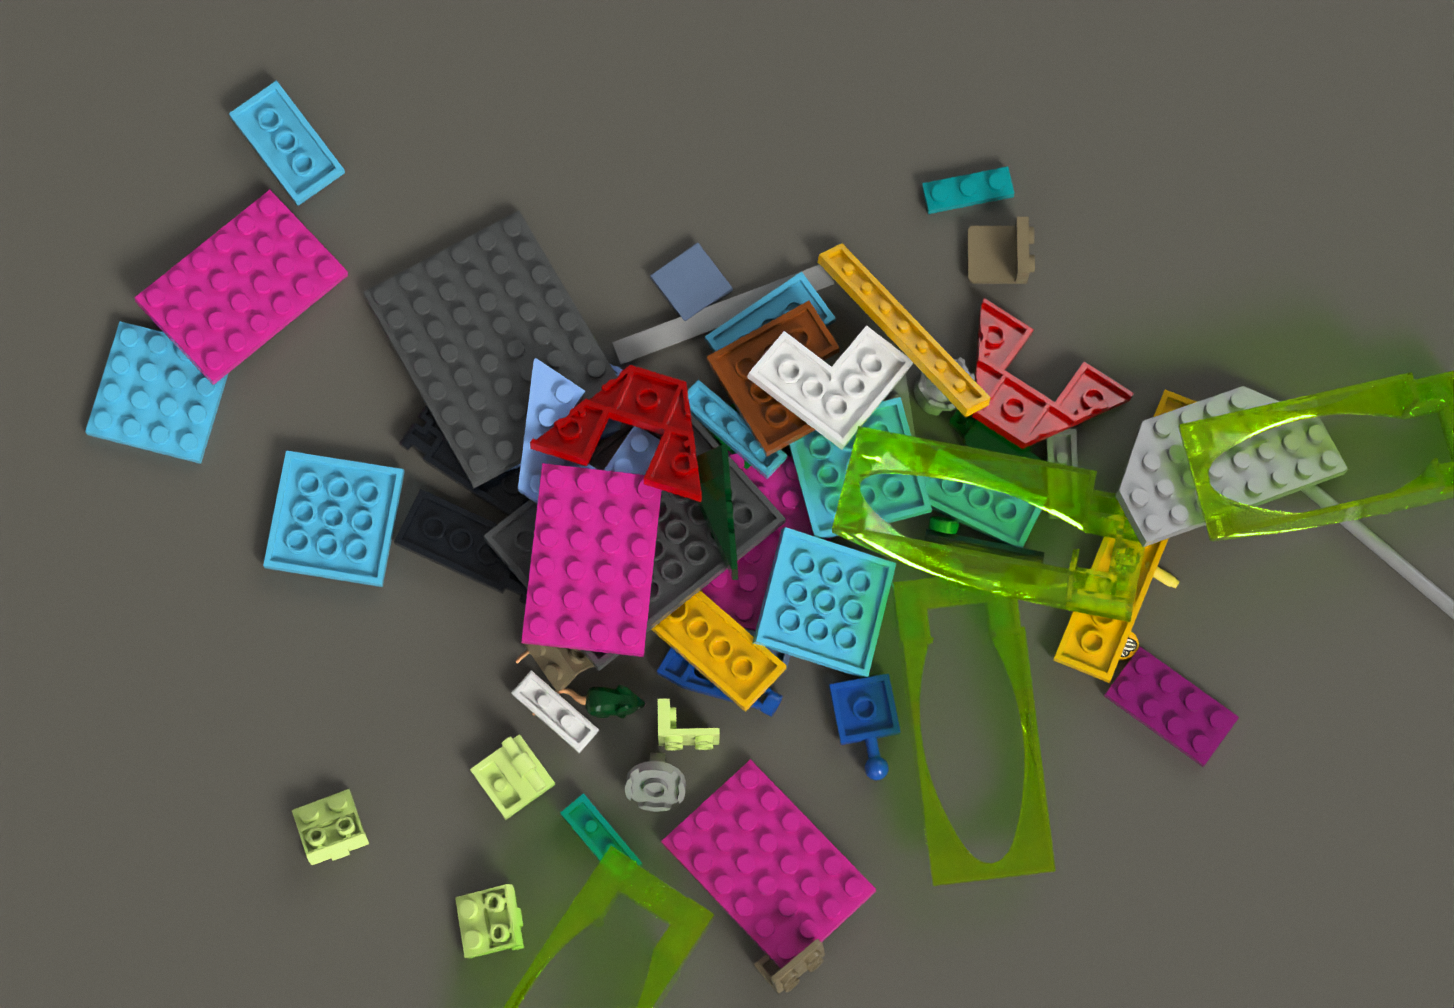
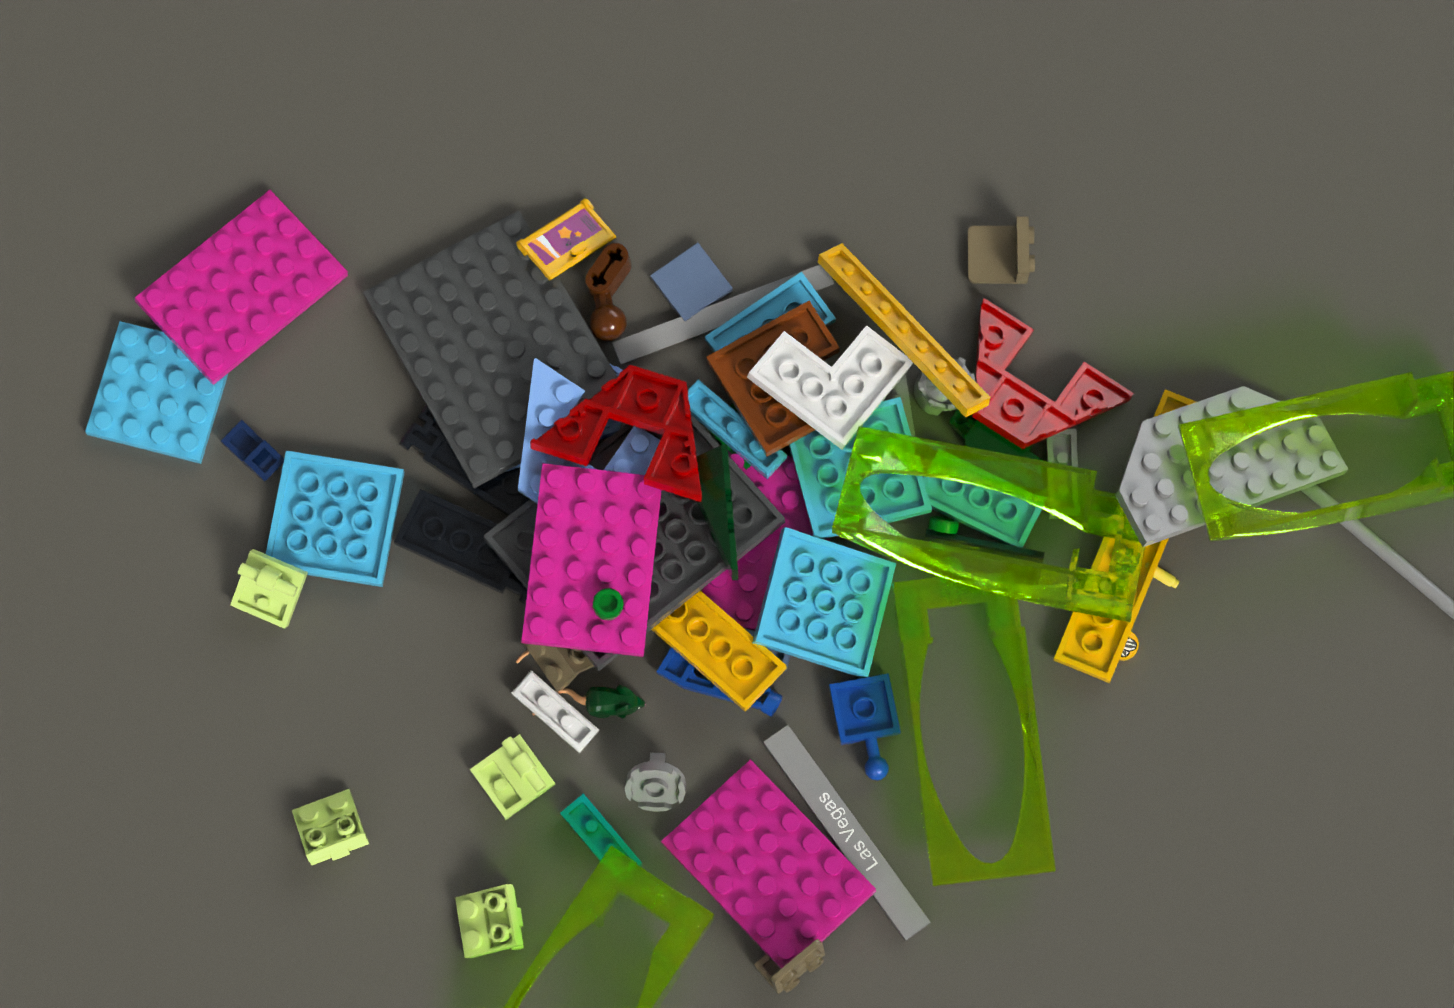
medium azure plate [229,80,345,206] -> none
yellowish green bracket [658,699,720,751] -> none
teal plate [922,166,1015,214] -> none
magenta plate [1104,647,1239,767] -> none
none -> dark blue slope [220,420,284,482]
none -> yellowish green plate [230,549,308,629]
none -> door [516,198,616,280]
none -> reddish brown beam [585,243,631,341]
none -> green tile [592,588,624,621]
none -> light grey tile [763,725,931,941]

